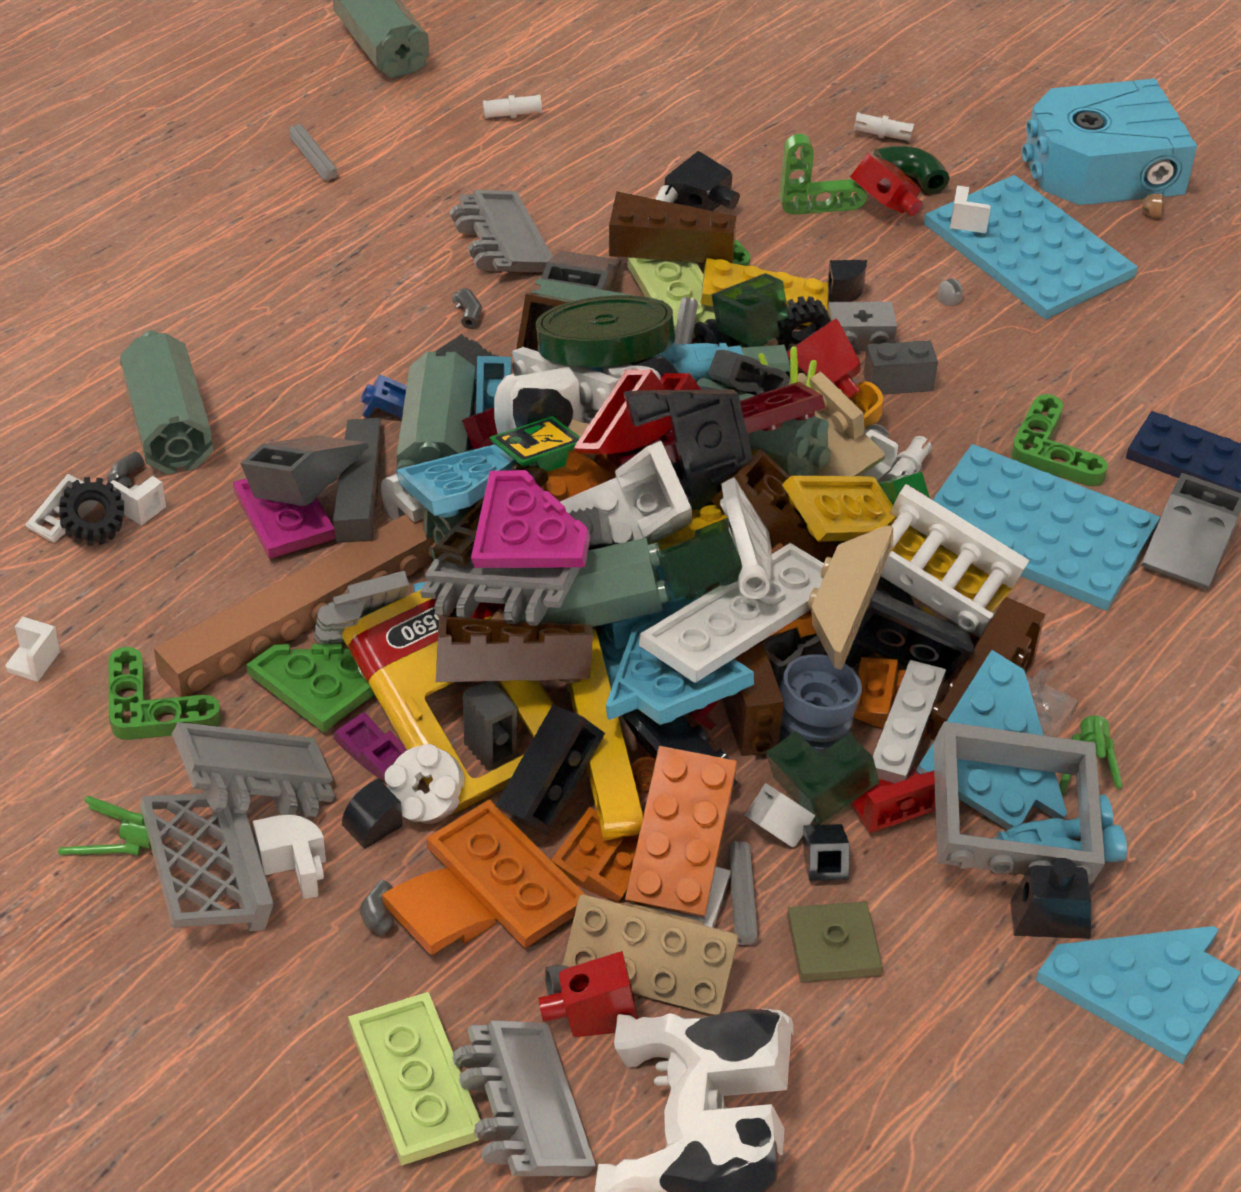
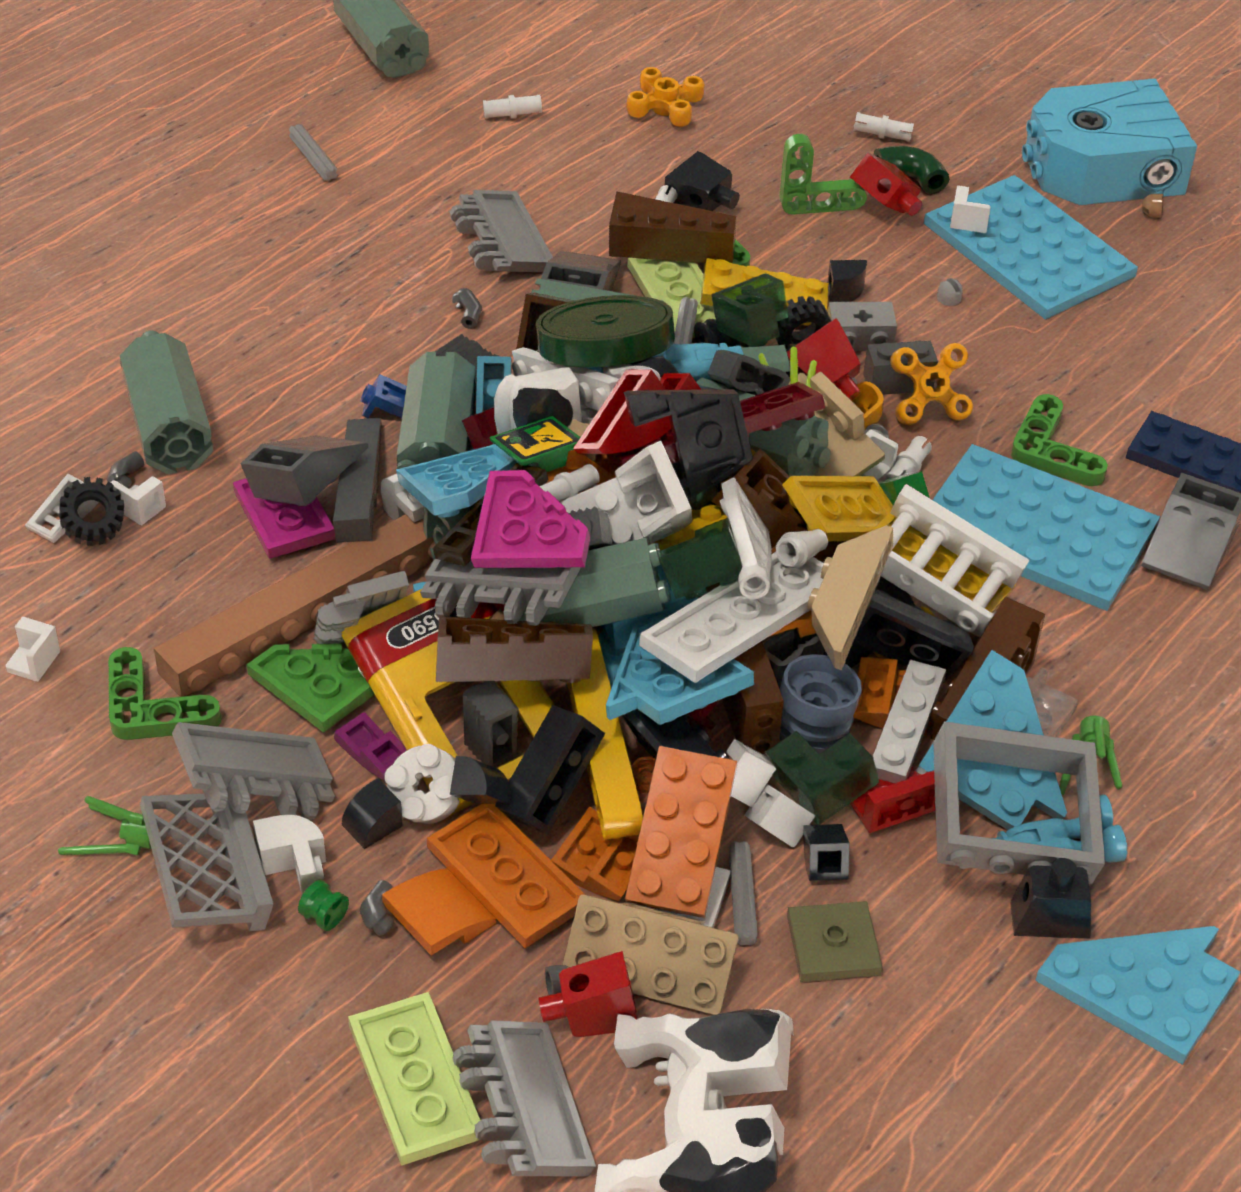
none -> green wheel [298,880,349,931]
none -> black brick [450,756,511,804]
none -> white pin [540,464,600,502]
none -> light orange gear [626,67,705,127]
none -> white panel [726,739,776,807]
none -> white cone [776,529,828,568]
none -> light orange gear [890,343,973,425]

